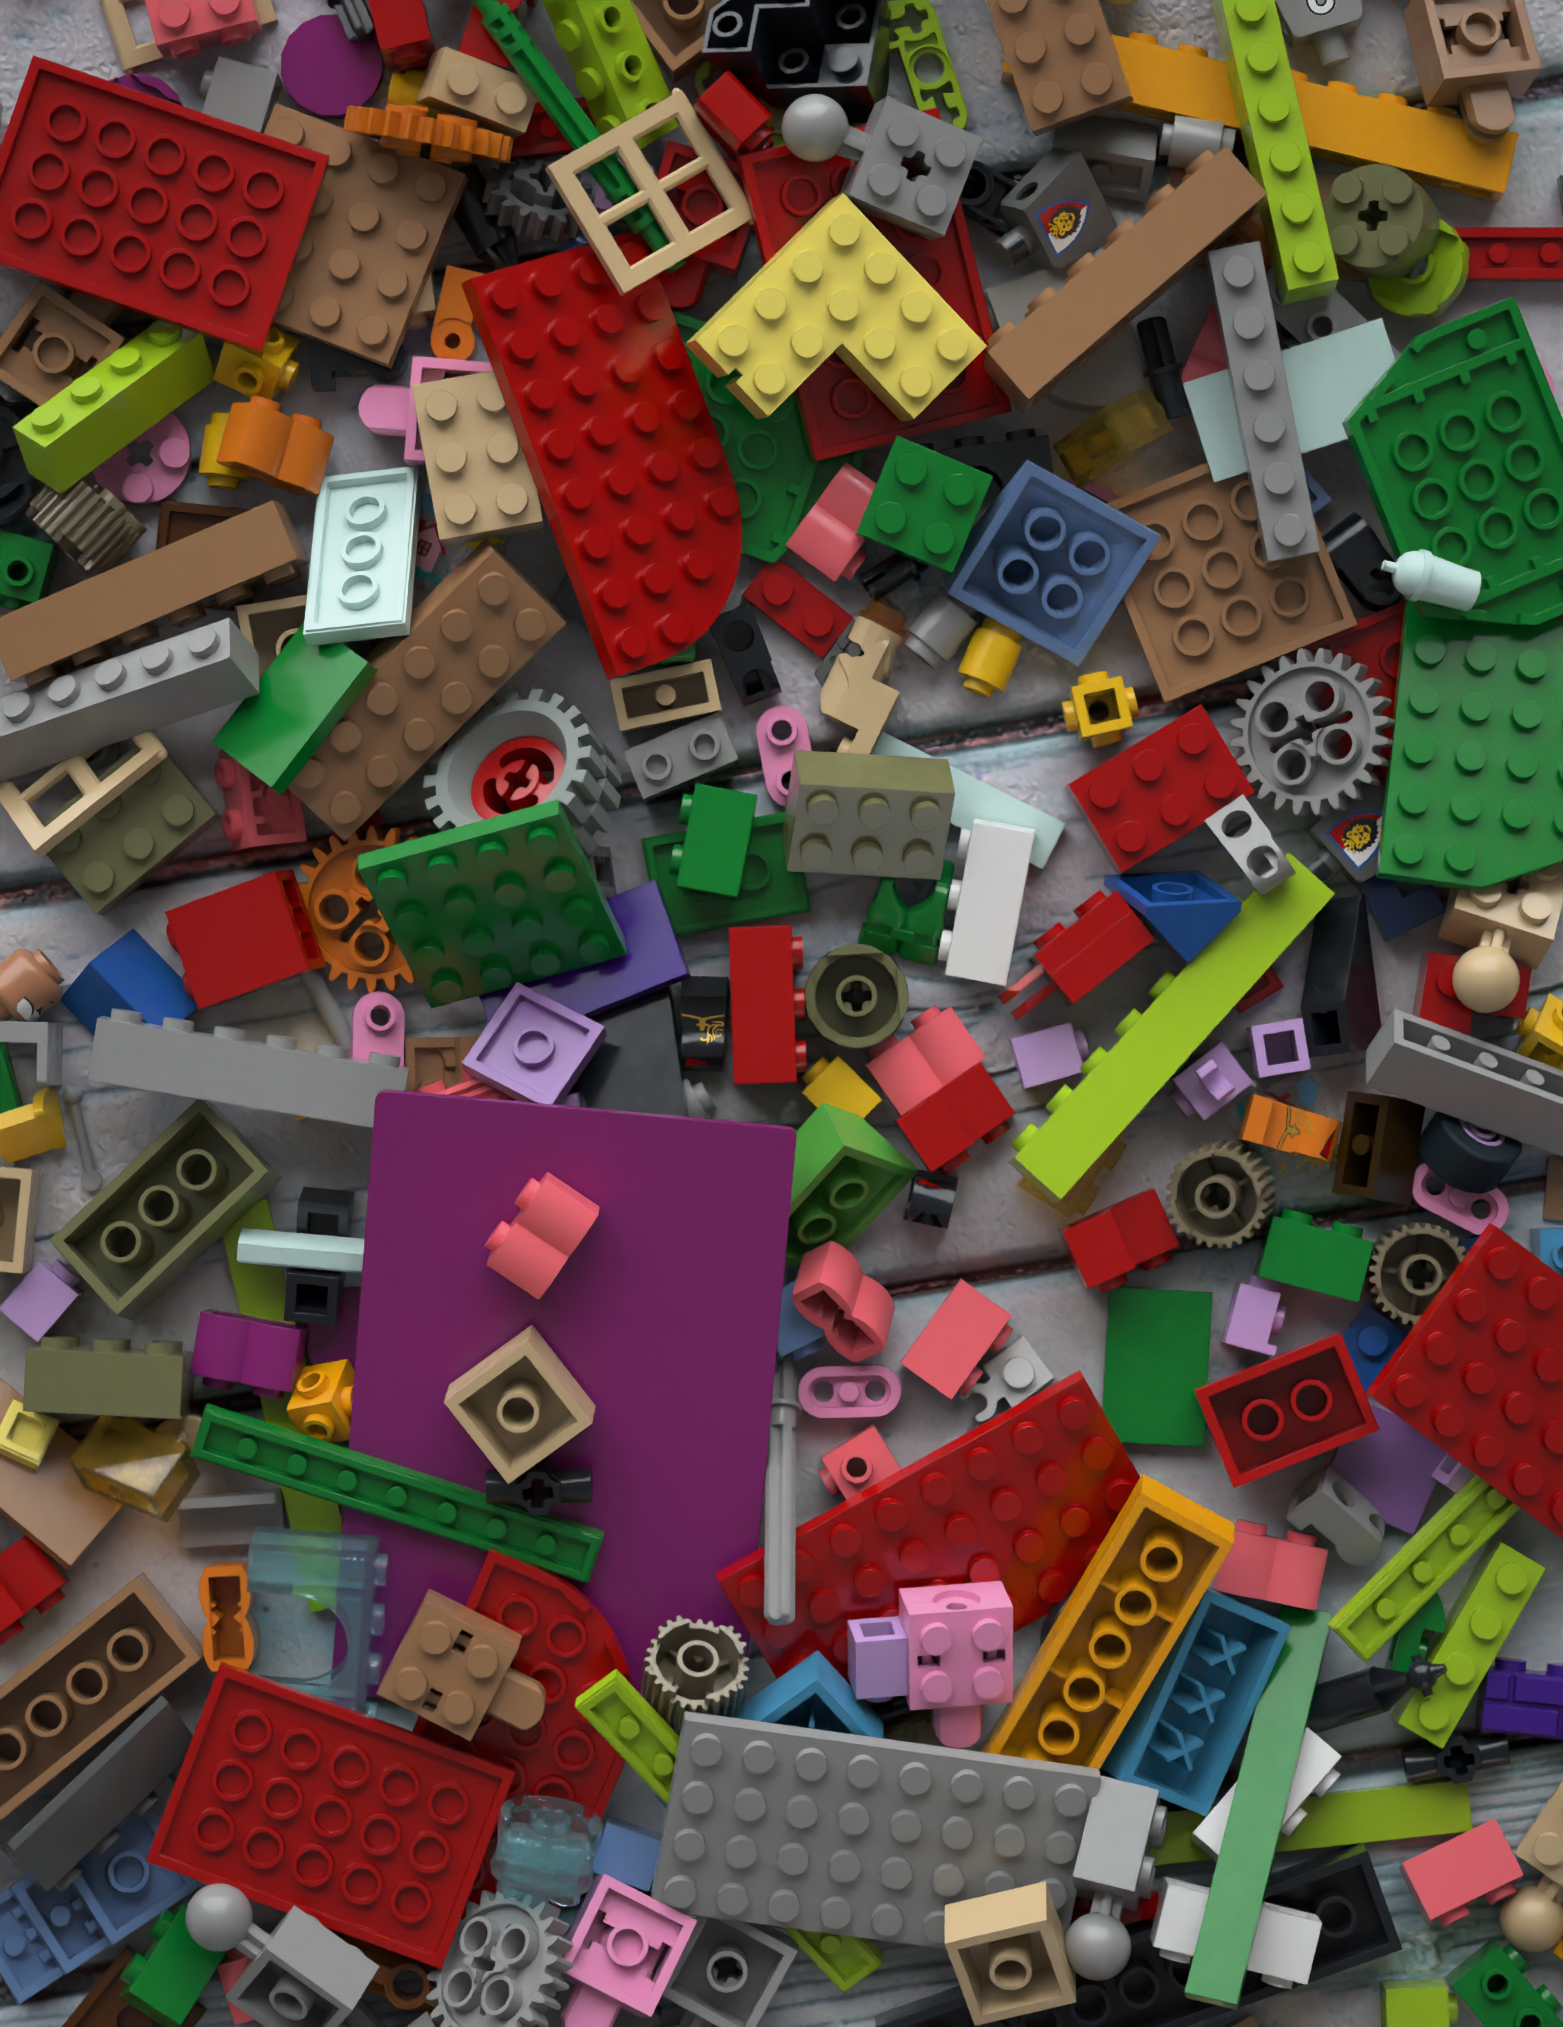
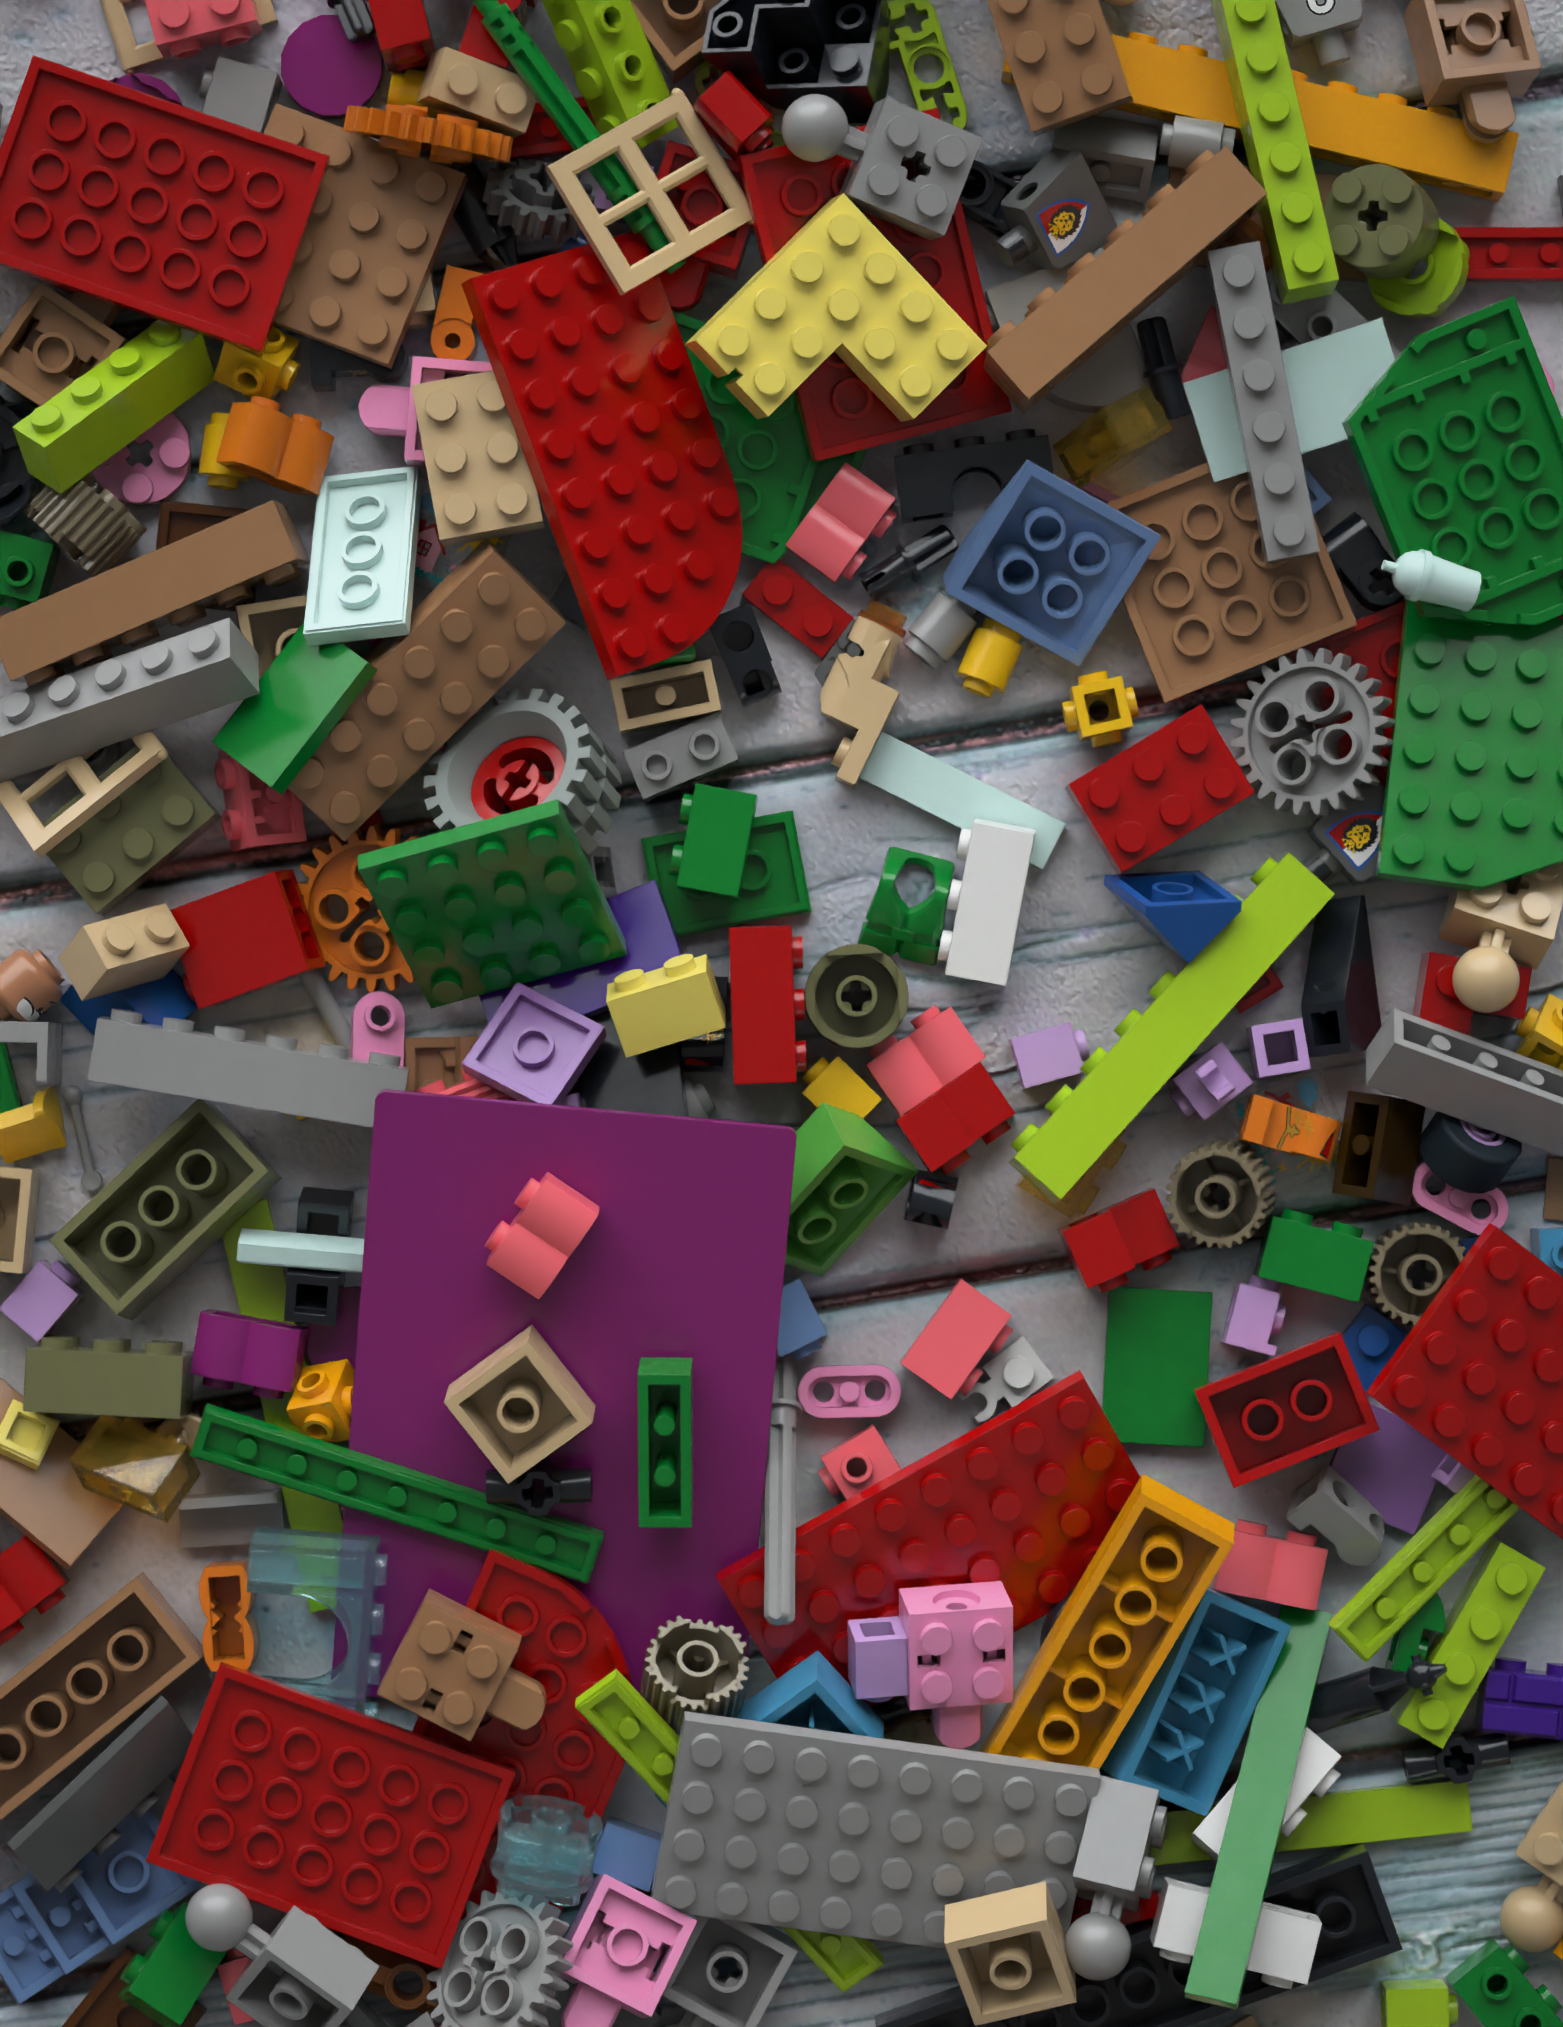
bright pink plate [756,705,812,808] -> none
olive brick [781,750,955,880] -> none
coral brick [792,1241,895,1363] -> none
green brick [855,436,993,575] -> none
red brick [998,890,1155,1021] -> none
light grey leg [1204,794,1296,897] -> none
dark blue piece [1356,875,1445,942] -> none
coral brick [1399,1818,1524,1928] -> none
none -> tan brick [58,903,190,1001]
none -> light yellow brick [606,954,726,1058]
none -> green brick [638,1357,694,1528]

